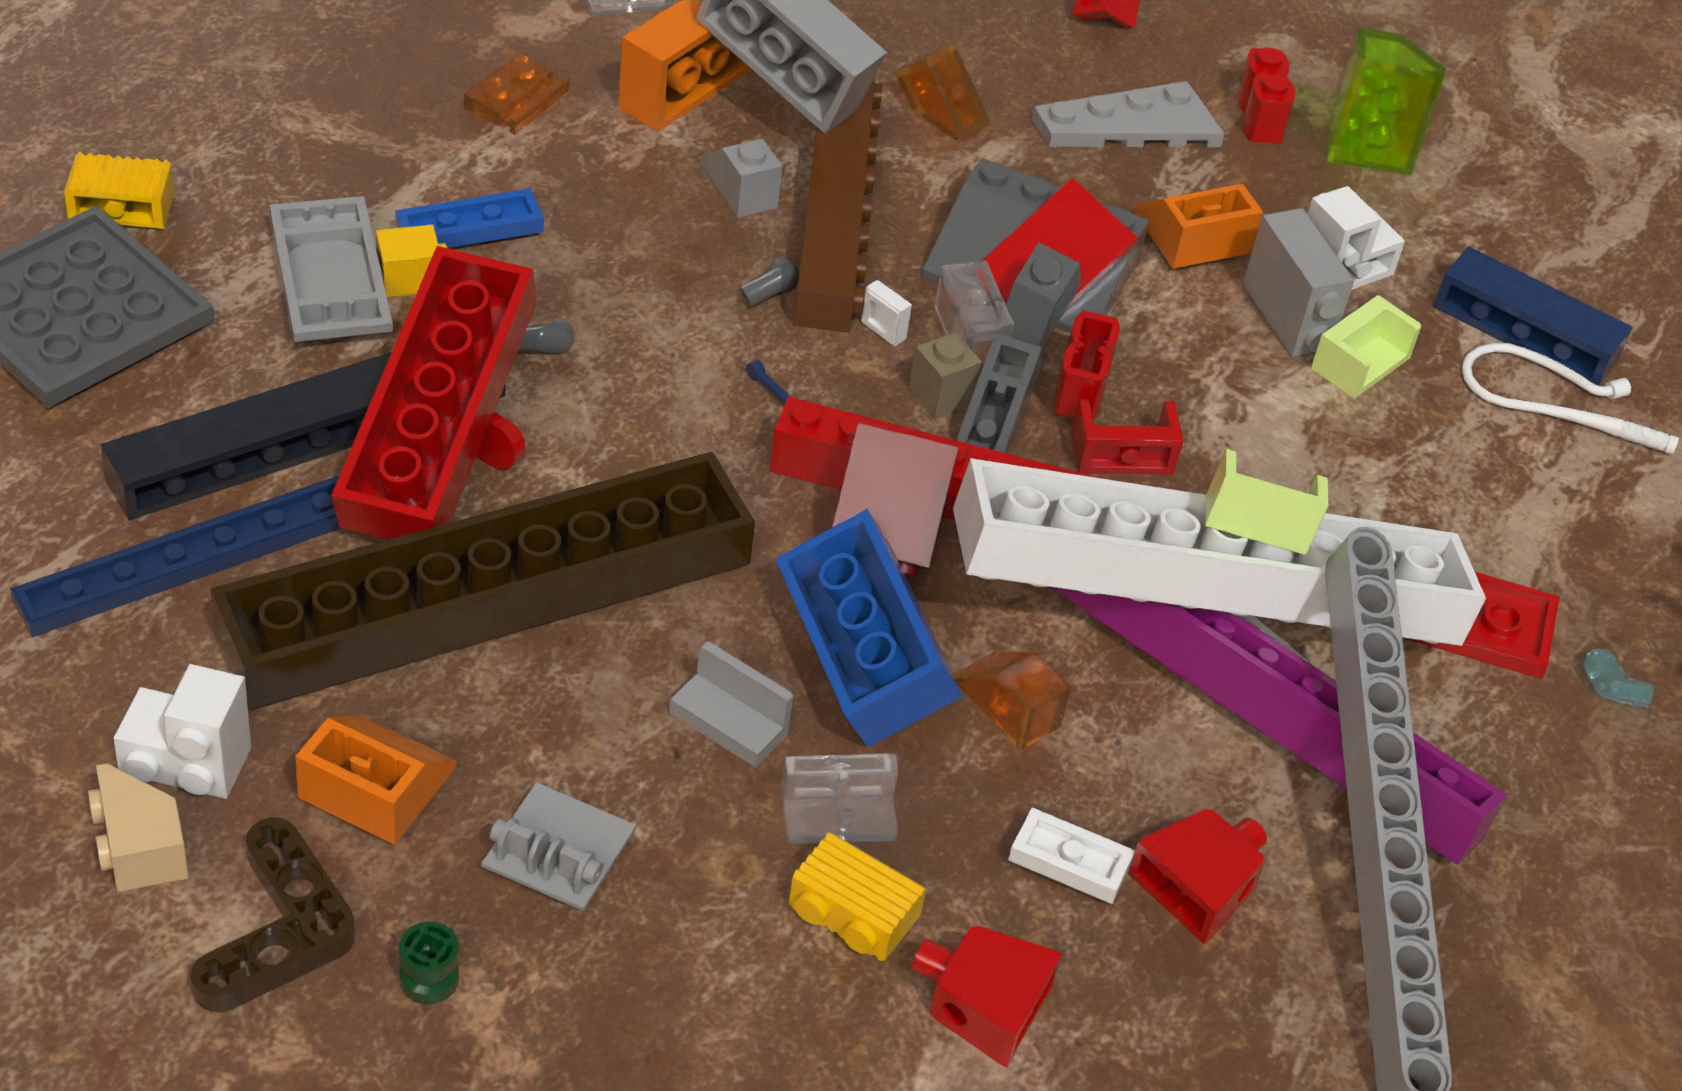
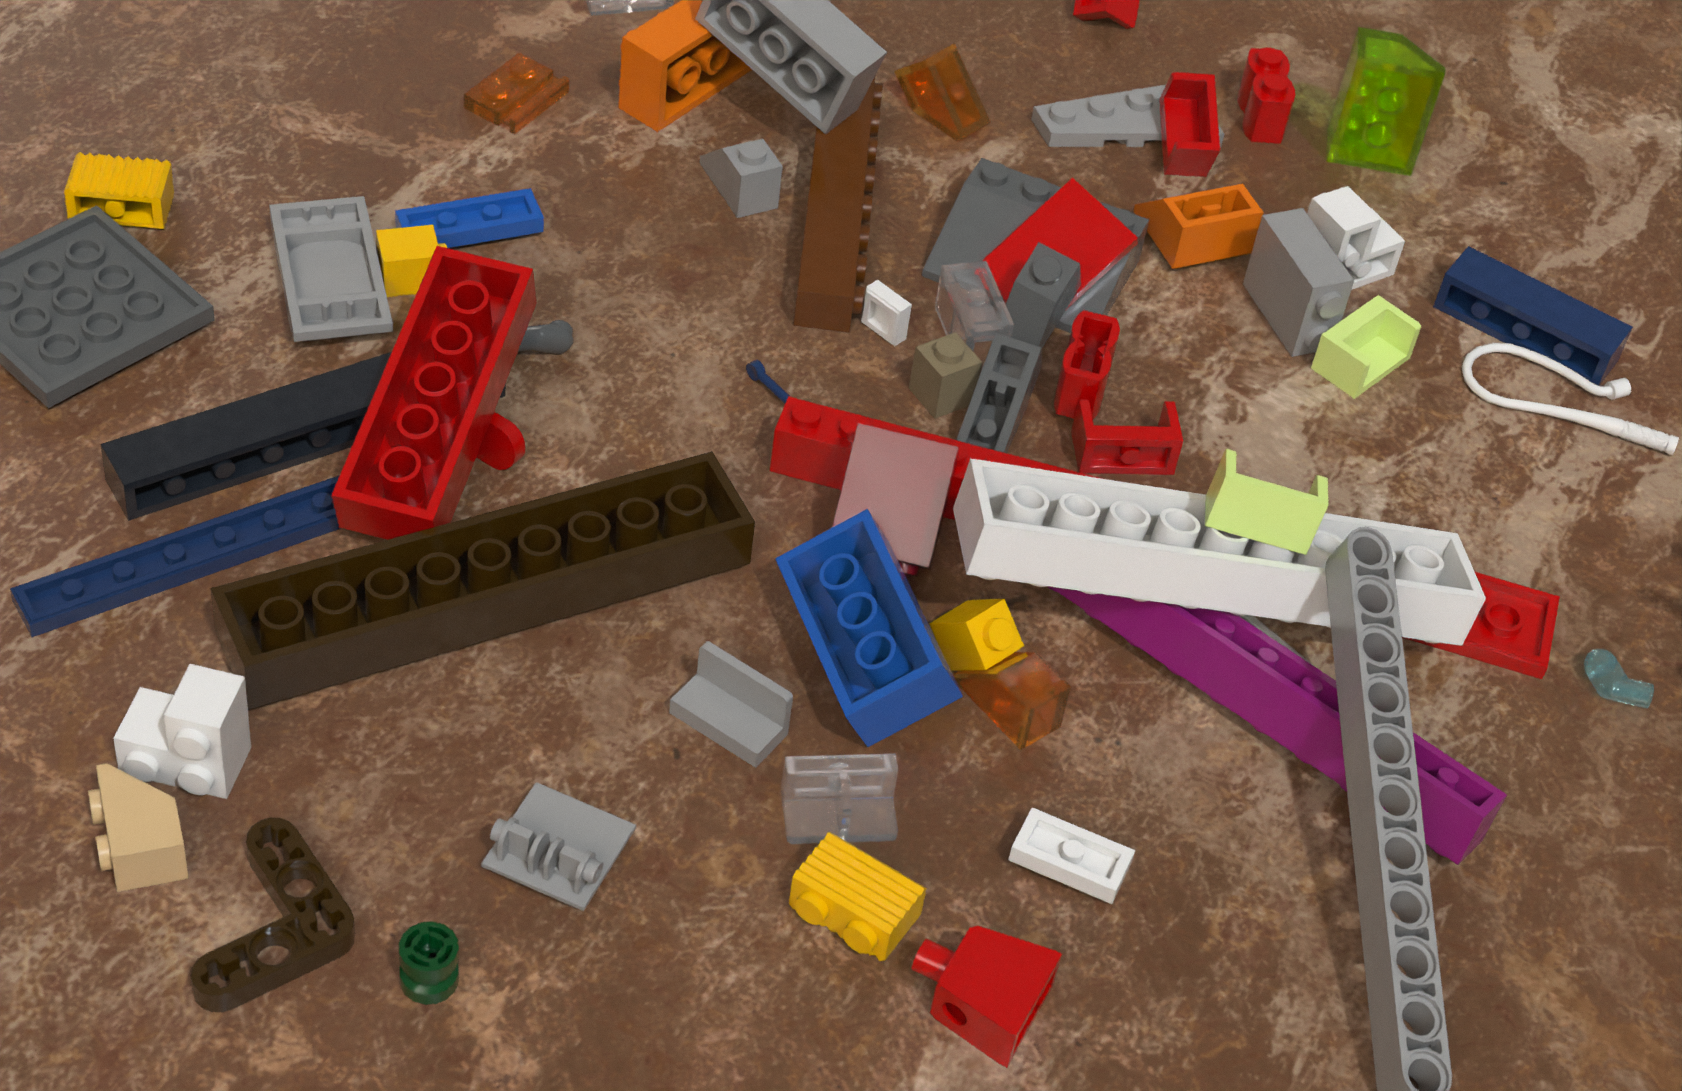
orange slope [295,715,456,845] -> none
dark grey arm [740,258,799,307] -> none
red torso [1128,809,1267,945] -> none
none -> yellow brick [929,598,1024,671]
none -> red panel [1159,72,1220,177]

